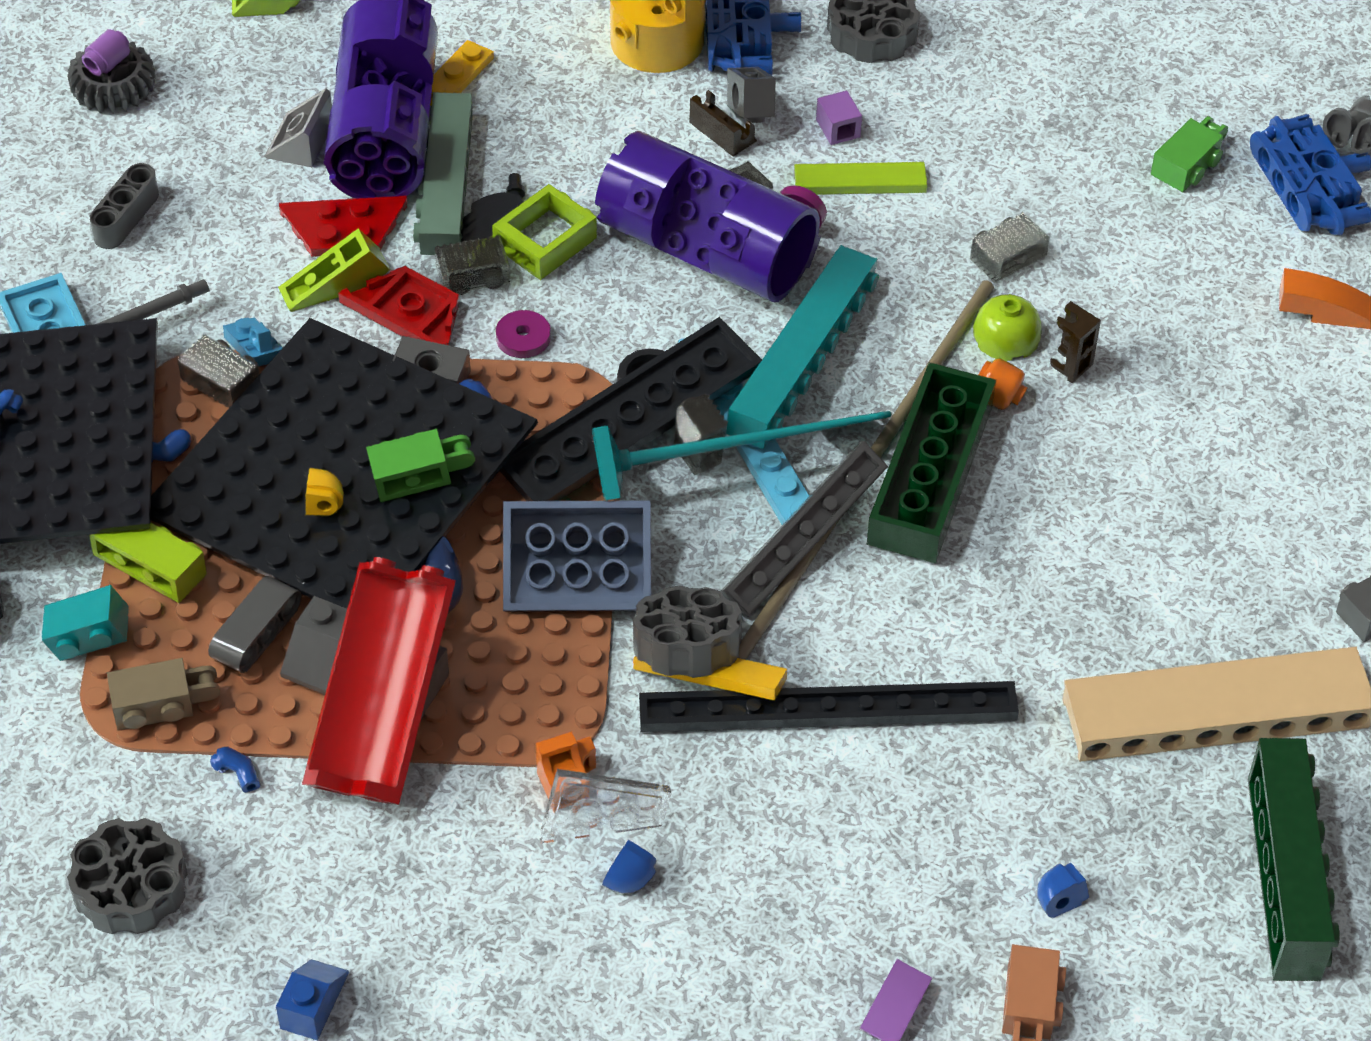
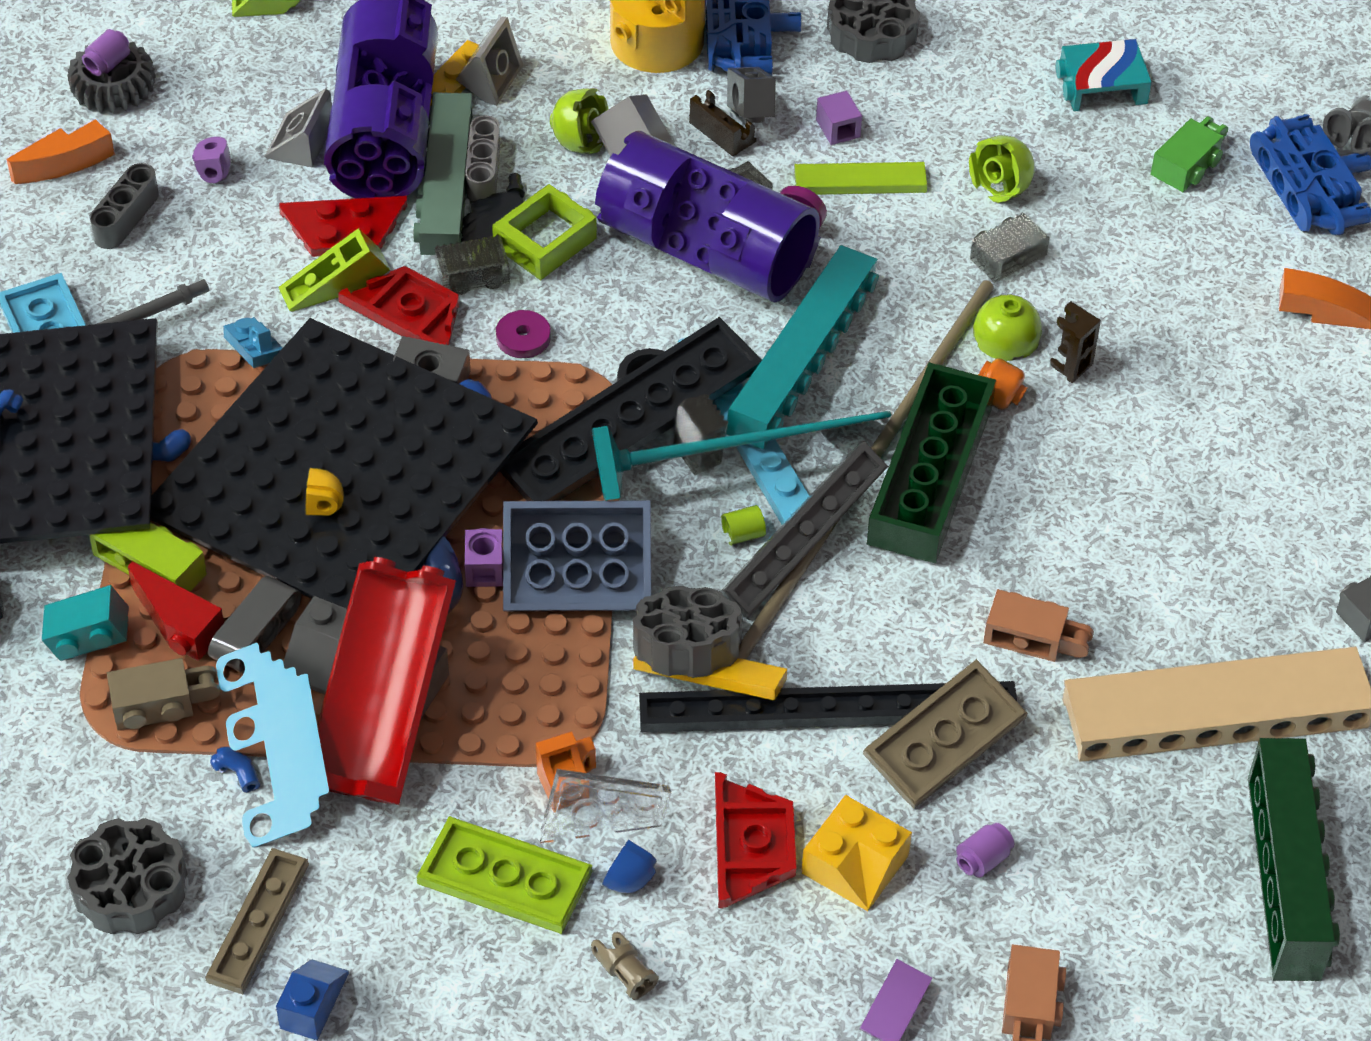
clear smoke brick [178,334,260,408] -> none
bright green brick [366,429,475,502] -> none
blue piece [1037,863,1090,918] -> none
none -> orange slope [6,119,115,184]
none -> red slope [128,561,224,661]
none -> medium lavender piece [192,137,231,183]
none -> dark tan tile [205,848,309,995]
none -> medium azure piece [216,643,329,847]
none -> lime tile [416,816,592,934]
none -> light grey slope [456,17,523,106]
none -> light grey beam [465,115,500,202]
none -> medium lavender brick [465,528,503,587]
none -> lime cylinder [550,88,609,154]
none -> light grey slope [591,94,675,157]
none -> dark tan piece [591,932,659,1000]
none -> red wing [715,772,796,908]
none -> lime beam [721,505,766,545]
none -> yellow slope [801,795,912,911]
none -> dark tan tile [863,659,1028,808]
none -> medium lavender brick [956,823,1015,878]
none -> lime cylinder [969,135,1035,203]
none -> nougat brick [983,589,1094,662]
none -> panel [1055,39,1152,111]

